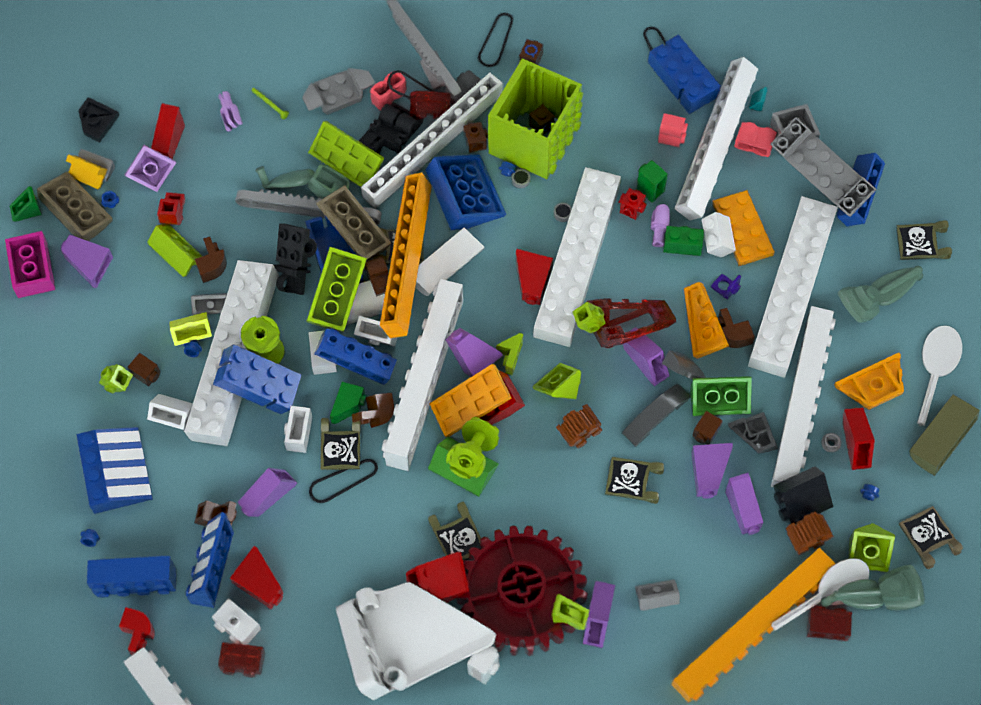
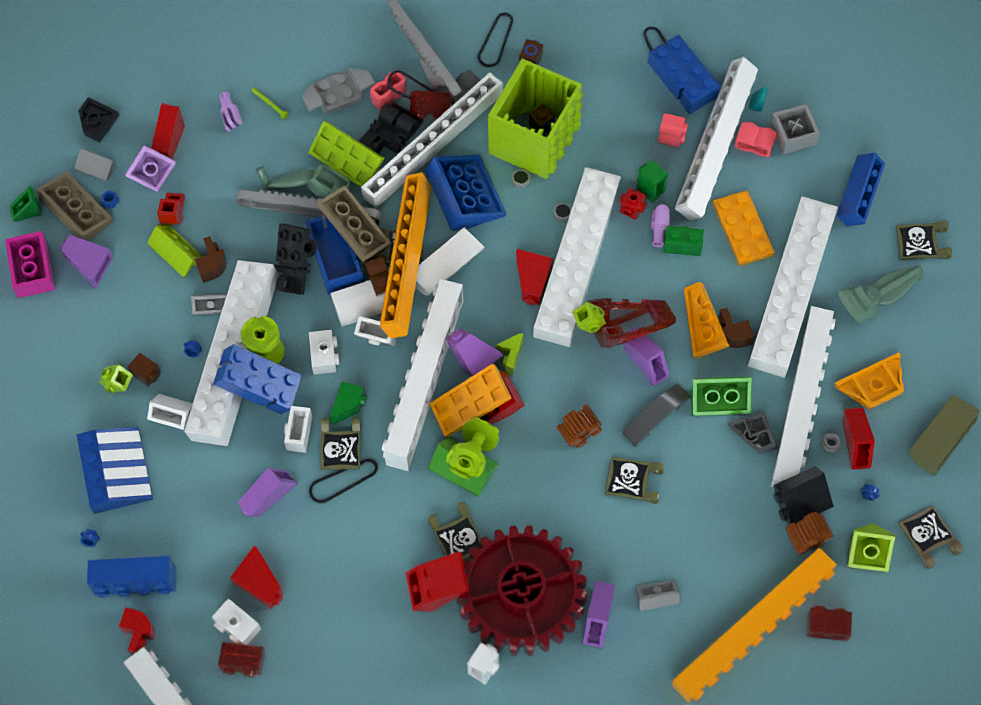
yellow panel [66,154,108,189] -> none
neon yellow brick [169,312,212,346] -> none
blue slope [186,512,234,608] -> none
brick [194,500,237,527] -> none
lime brick [307,247,367,333] -> none
blue brick [314,328,397,385] -> none
white panel [336,582,496,700] -> none
reddish brown brick [352,392,394,428] -> none
reddish brown brick [463,122,488,153] -> none
blue plate [498,162,516,177] -> none
lime slope [532,363,581,399] -> none
lime slope [552,594,590,630] -> none
dark grey slope [662,350,706,379] -> none
medium lavender slope [691,443,733,499] -> none
reddish brown brick [692,411,723,445] -> none
white brick [701,212,736,258] -> none
dark purple bracket [711,274,742,300] -> none
medium lavender slope [725,473,764,535] -> none
light grey slope [770,117,877,217] -> none
white piece [771,558,869,630] -> none
sand green piece [821,565,925,611] -> none
white piece [917,326,962,426] -> none

